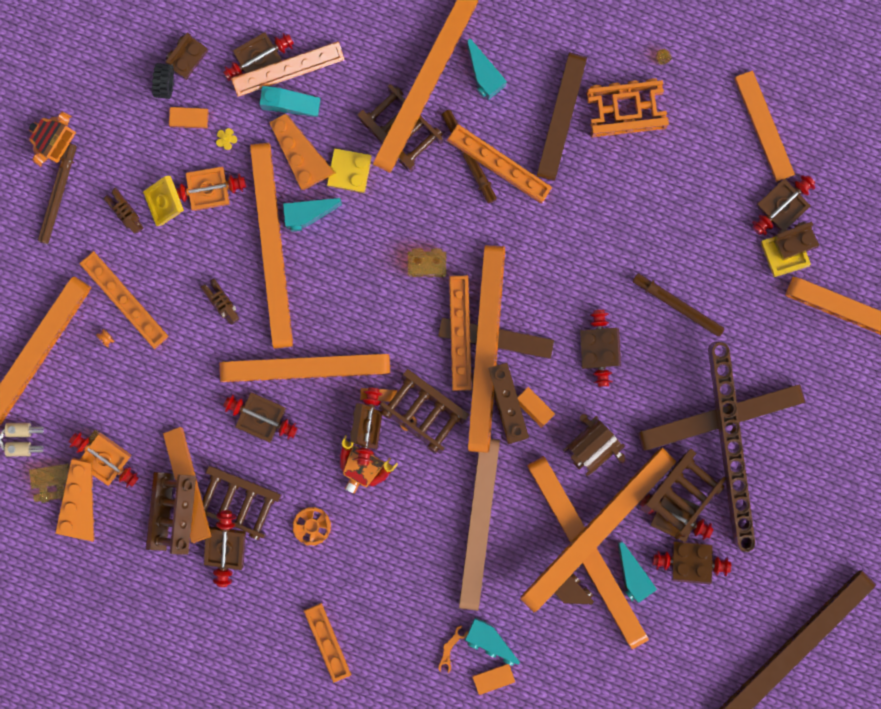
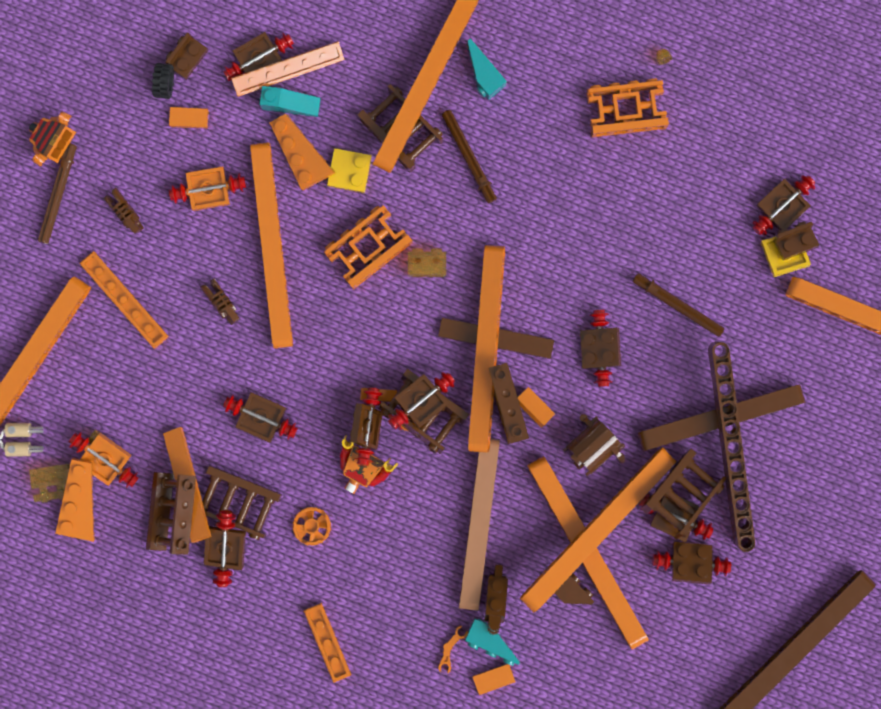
orange bush [96,328,115,347] -> none
yellow plate [143,176,184,226] -> none
yellow plant [216,128,237,150] -> none
orange beam [219,354,390,382] -> none
teal slope [283,198,342,232] -> none
orange tile [447,124,552,204] -> none
orange tile [449,275,472,391] -> none
reddish brown beam [537,52,587,181] -> none
teal slope [617,541,657,603] -> none
orange tile [734,70,795,182] -> none
none -> orange fence [324,205,413,290]
none -> reddish brown plate [388,372,455,430]
none -> reddish brown hinge [484,564,508,635]

